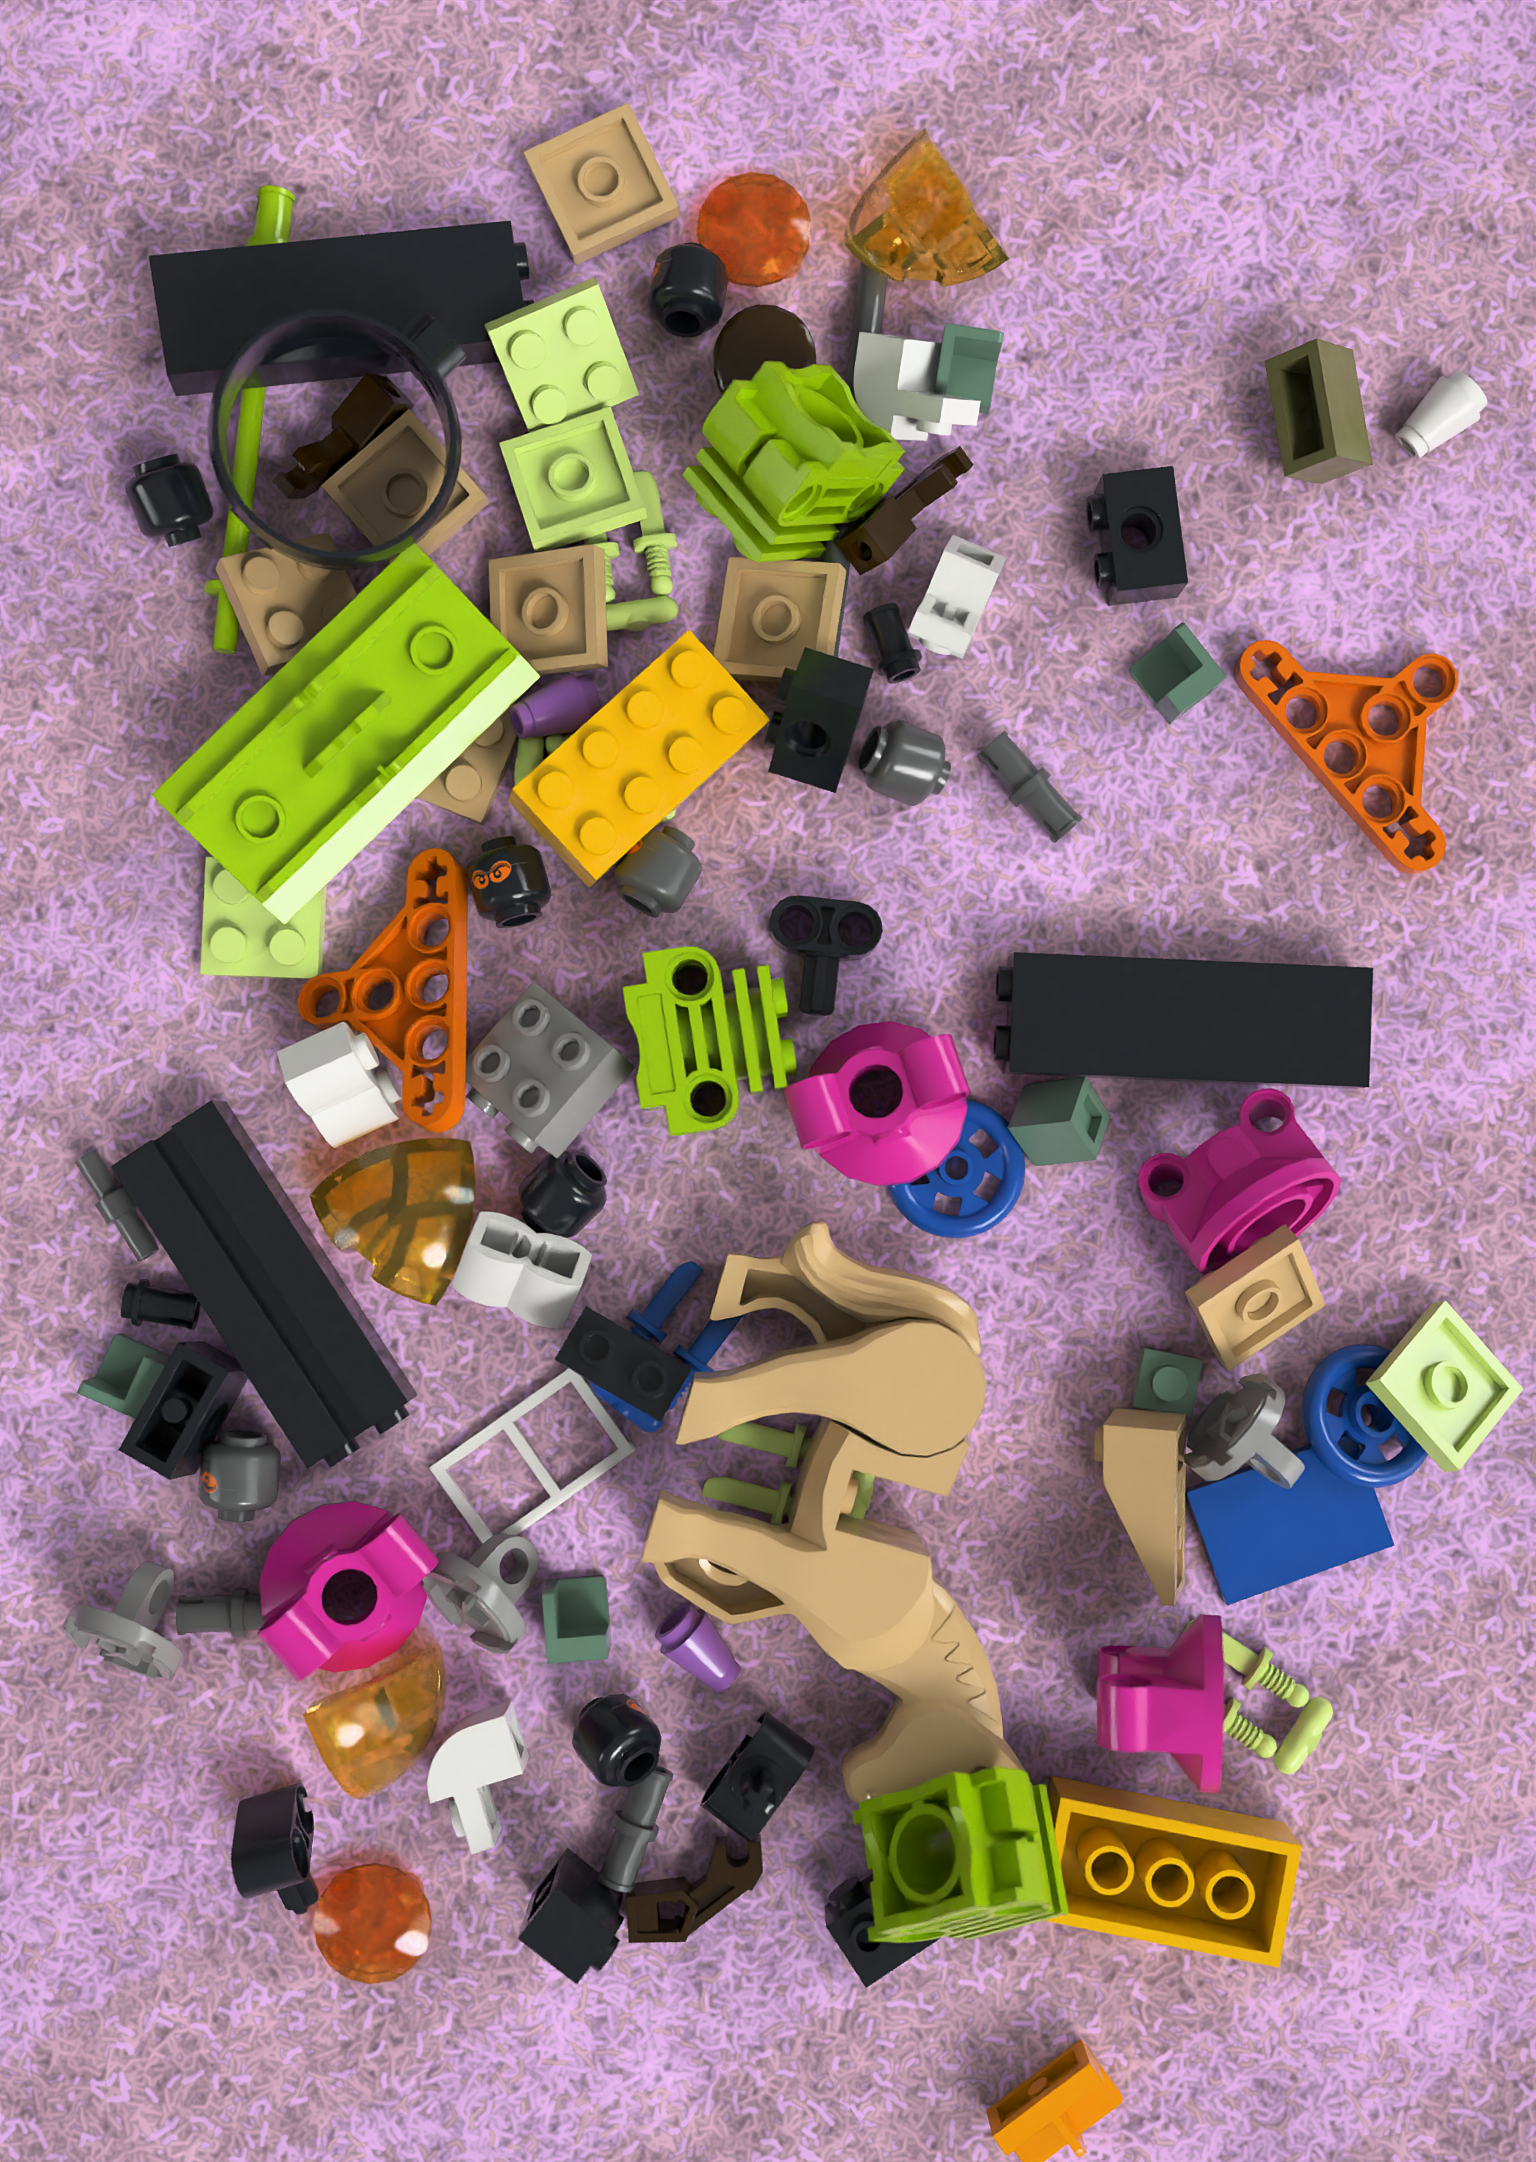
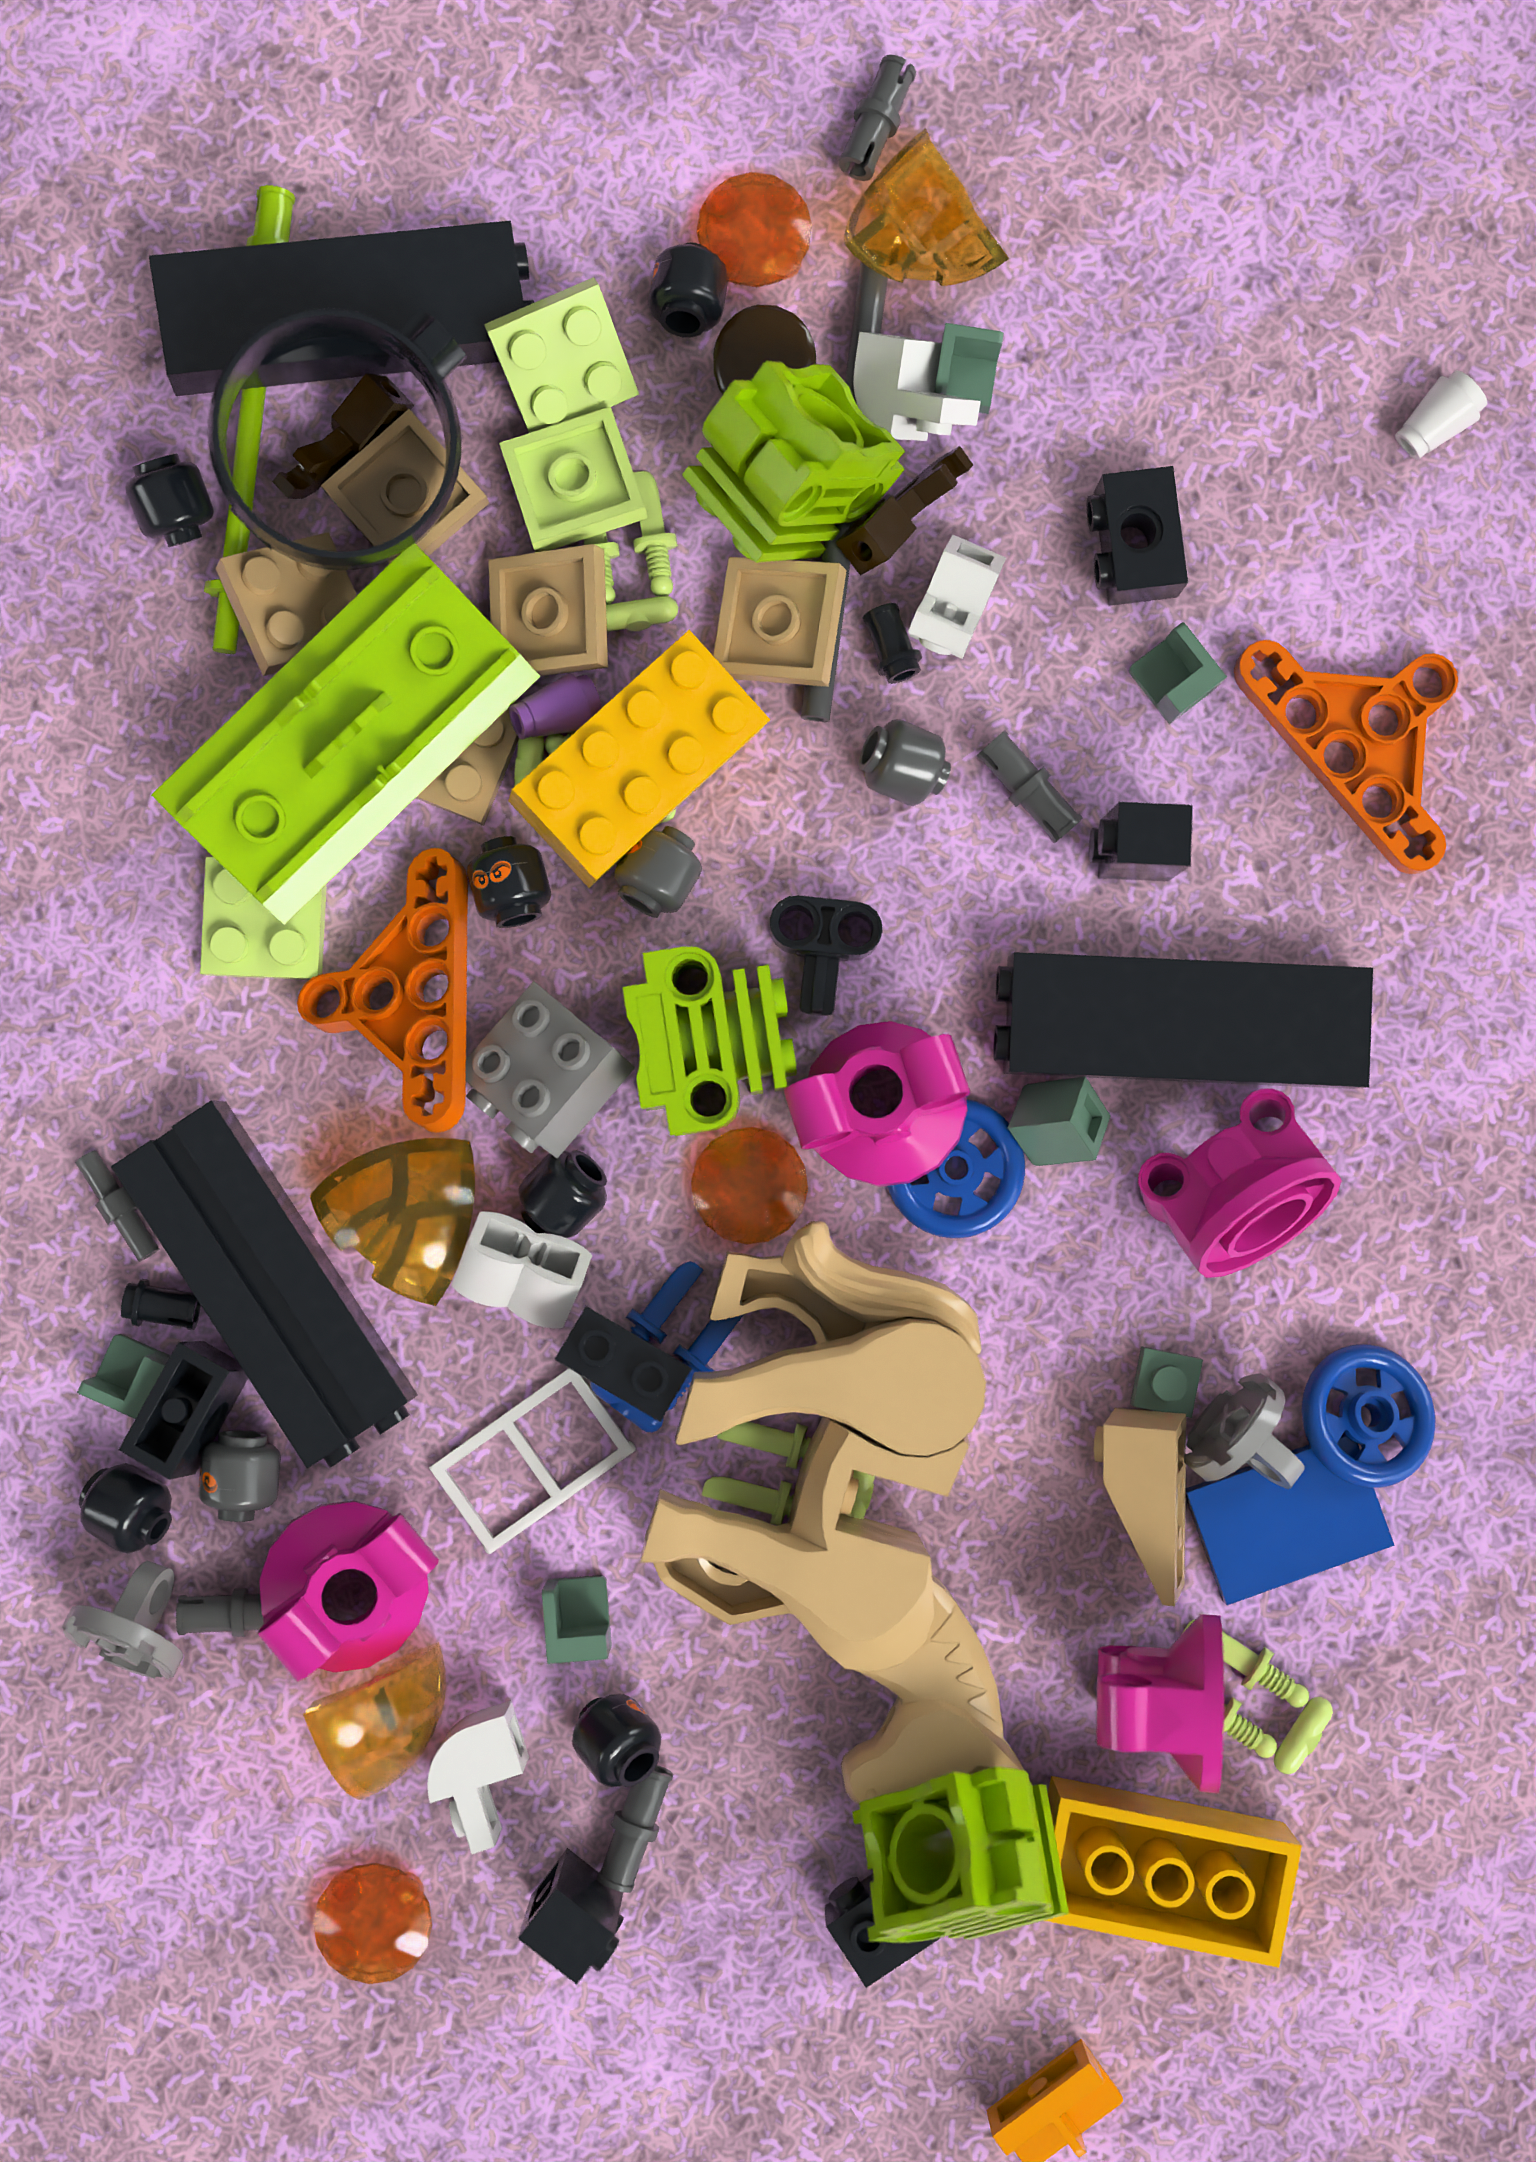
black beam [231,1783,319,1915] -> none
white brick [277,1021,402,1148] -> none
light grey tile [422,1533,538,1654] -> none
tan plate [523,102,680,266] -> none
dark brown piece [626,1834,763,1943] -> none
medium lavender cone [655,1603,741,1693] -> none
black beam [700,1711,815,1842] -> none
black brick [764,647,874,793] -> none
tan plate [1184,1224,1326,1371] -> none
olive brick [1265,338,1373,484] -> none
yellowish green plate [1366,1300,1523,1473] -> none
none -> black head [79,1463,172,1554]
none -> clear orange dish [691,1127,808,1245]
none -> dark grey pin [838,55,916,181]
none -> black brick [1089,802,1193,881]

